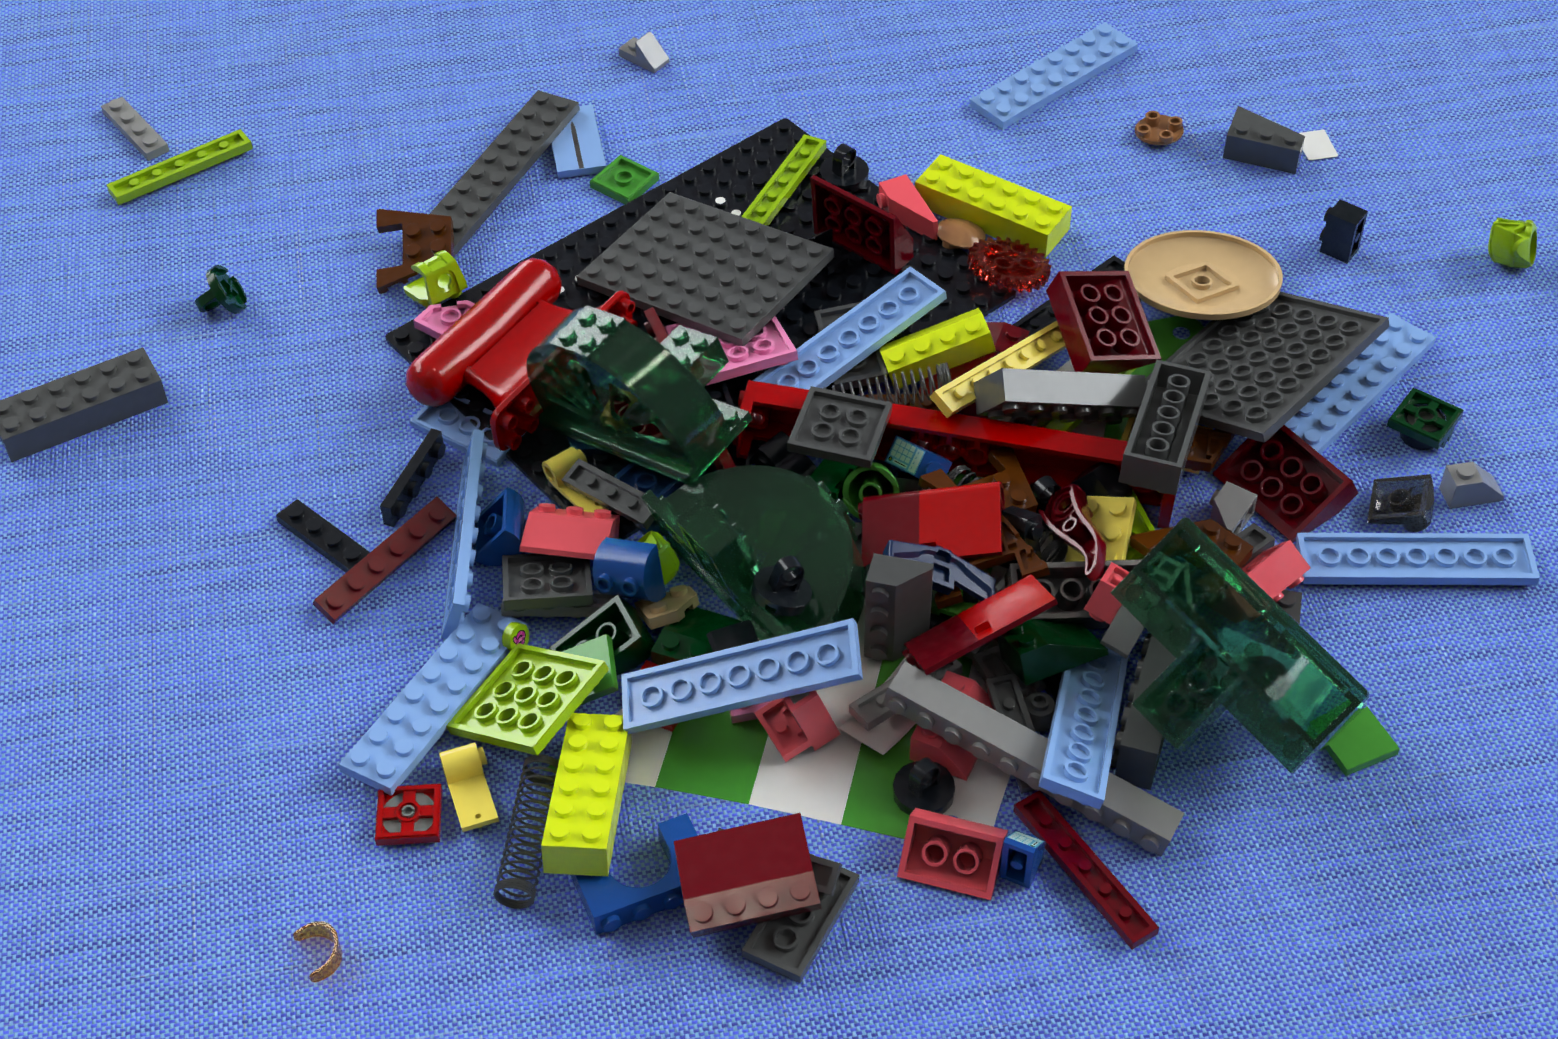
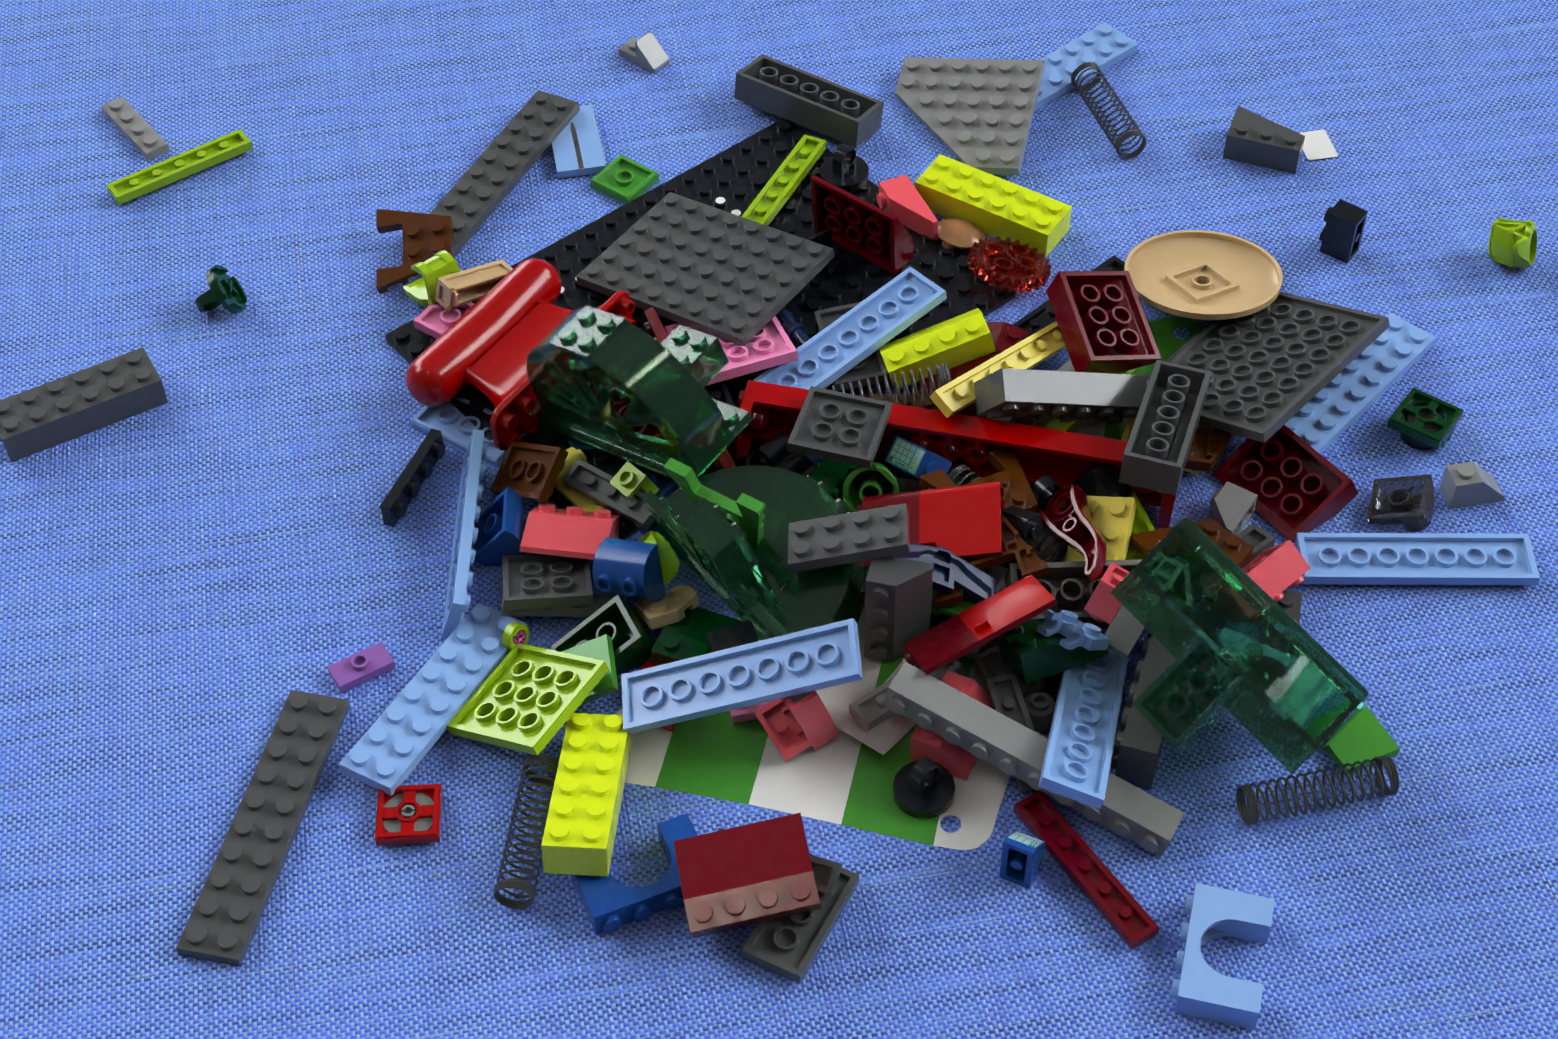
black plate [276,499,370,573] -> none
clear orange helmet [293,921,342,982] -> none
dark red plate [313,497,457,624] -> none
light yellow door [439,742,499,832] -> none
black tile [750,555,812,617] -> none
coral slope [897,808,1008,900] -> none
medium nougat dish [1135,111,1184,145] -> none
none -> dark grey plate [176,690,350,967]
none -> medium lavender plate [327,642,395,693]
none -> tan container [435,259,513,311]
none -> reddish brown plate [490,441,569,504]
none -> lime bracket [610,461,659,499]
none -> bright green wing [664,458,766,546]
none -> dark grey brick [734,54,884,147]
none -> dark blue pin [776,310,811,347]
none -> dark grey plate [788,503,910,573]
none -> light grey plate [895,57,1045,175]
none -> light blue plate [1036,609,1111,651]
none -> dark grey piece [1071,62,1147,159]
none -> light blue arch [1170,883,1275,1030]
none -> dark grey piece [1236,755,1400,826]

